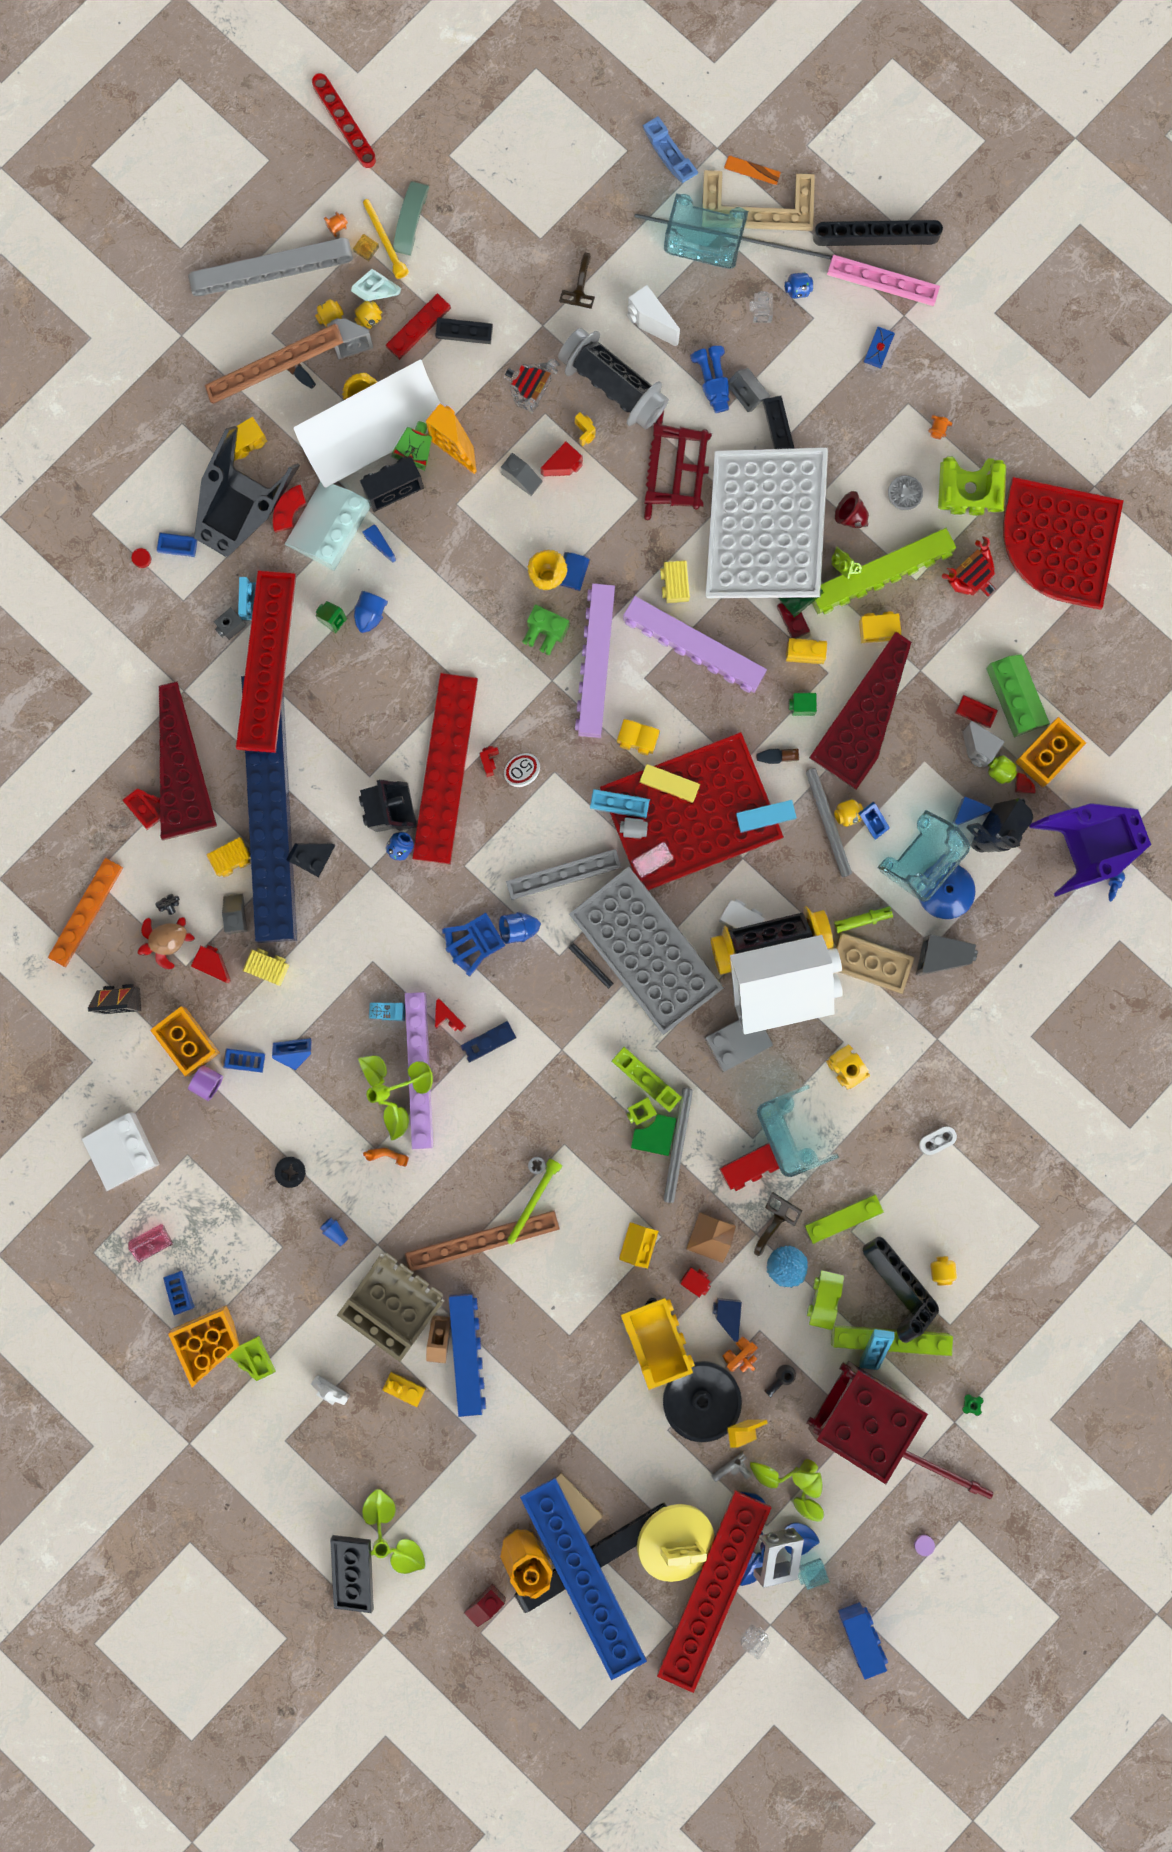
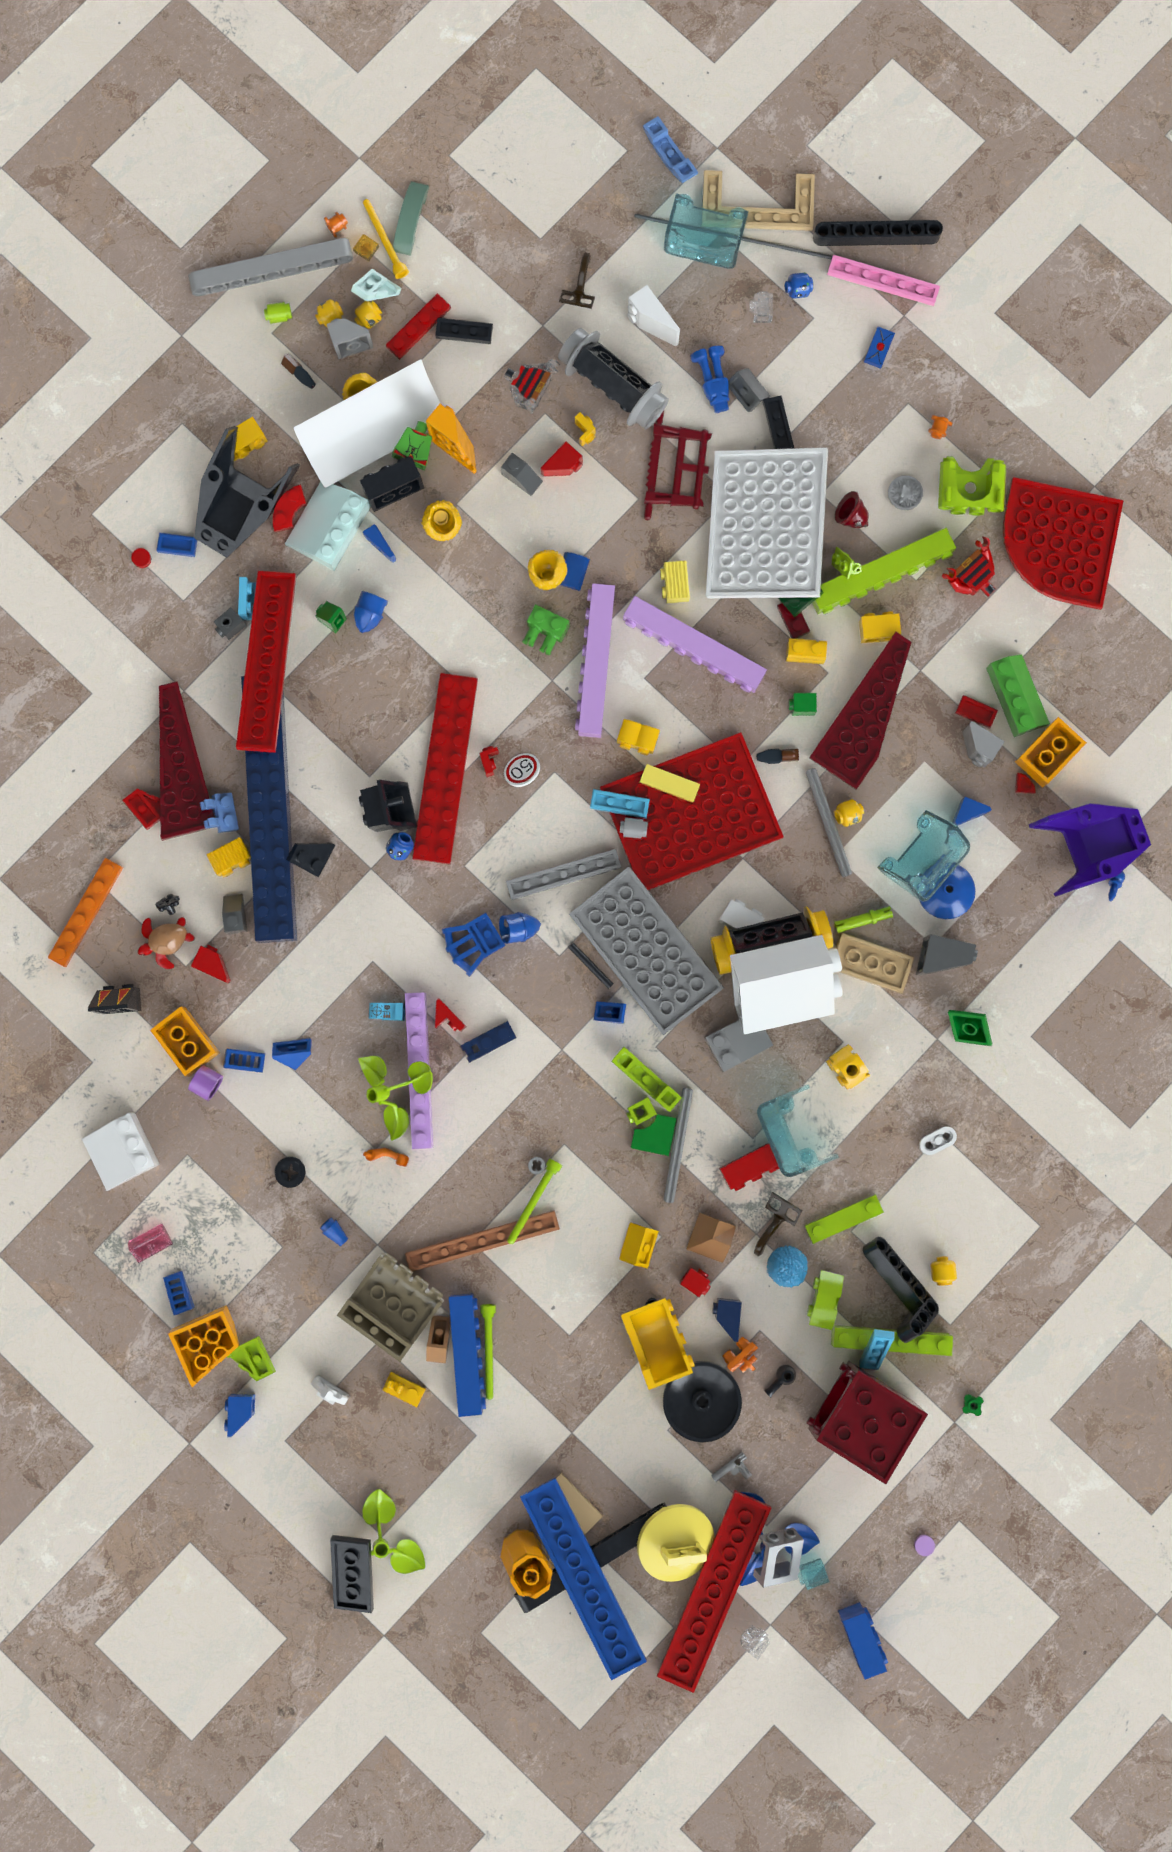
nougat tile [205,324,344,404] -> none
light yellow brick [242,948,289,986] -> none
red beam [312,73,376,168] -> none
dark red slope [464,1584,506,1627] -> none
clear pink slope [631,842,674,878] -> none
orange sticker [724,156,781,185] -> none
yellow panel [728,1419,768,1448] -> none
medium azure tile [736,800,797,833] -> none
lime plant [750,1459,824,1522] -> none
blue slope [858,802,890,840] -> none
dark red bar [903,1451,993,1499] -> none
black piece [966,798,1033,853] -> none
lime head [988,755,1017,784] -> none
none -> medium blue plate [200,793,239,833]
none -> blue slope [224,1394,255,1437]
none -> lime brick [264,302,292,324]
none -> yellow hair [421,500,462,541]
none -> lime piece [480,1304,496,1400]
none -> blue slope [594,1001,626,1024]
none -> green slope [948,1010,992,1046]

